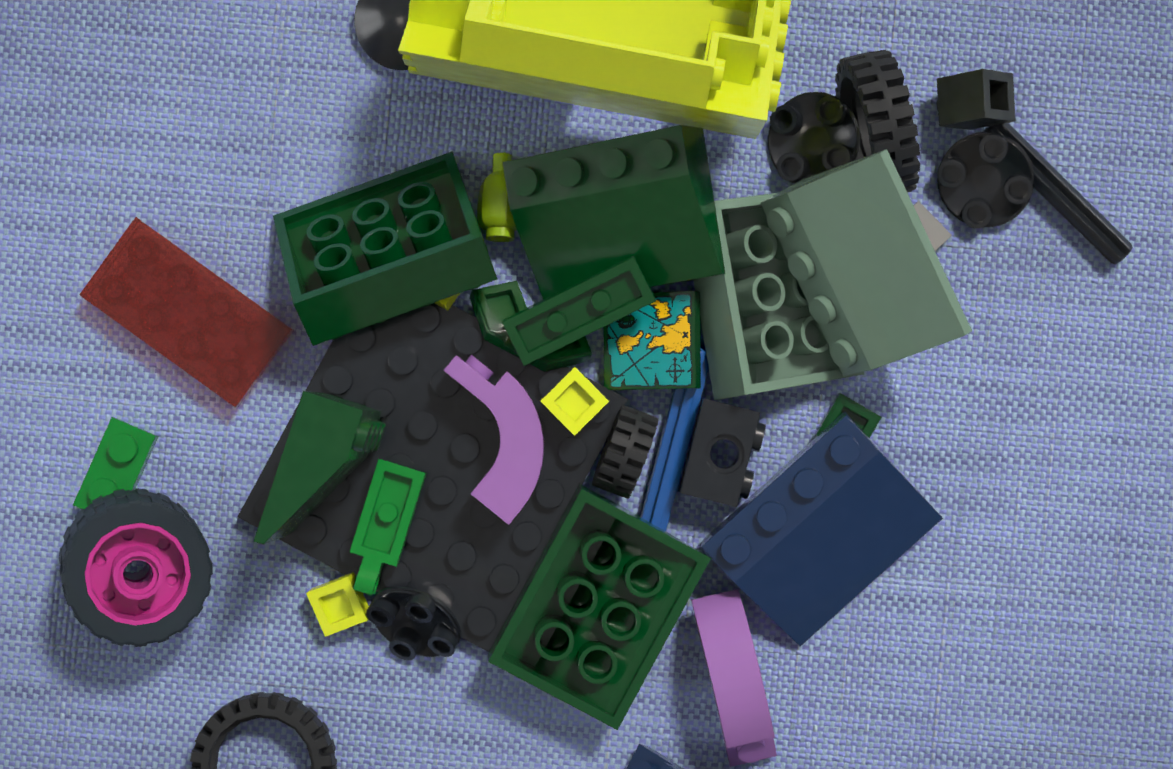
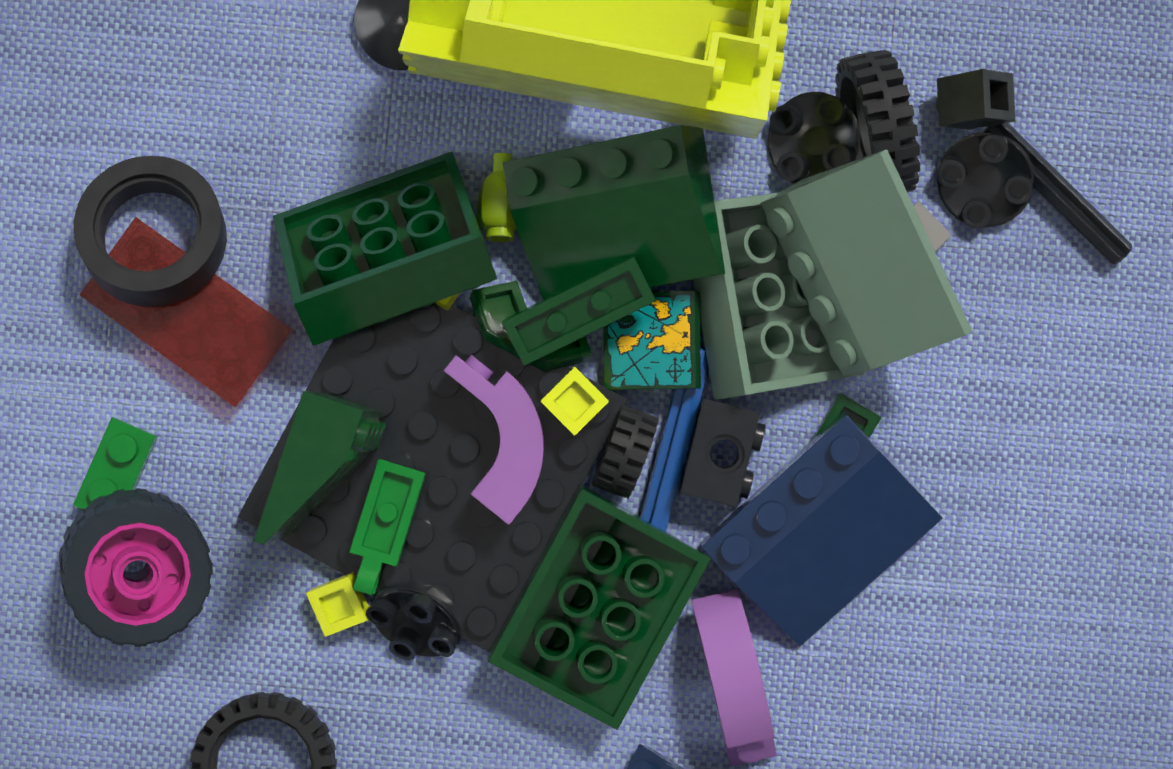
none -> black tyre [73,156,227,307]

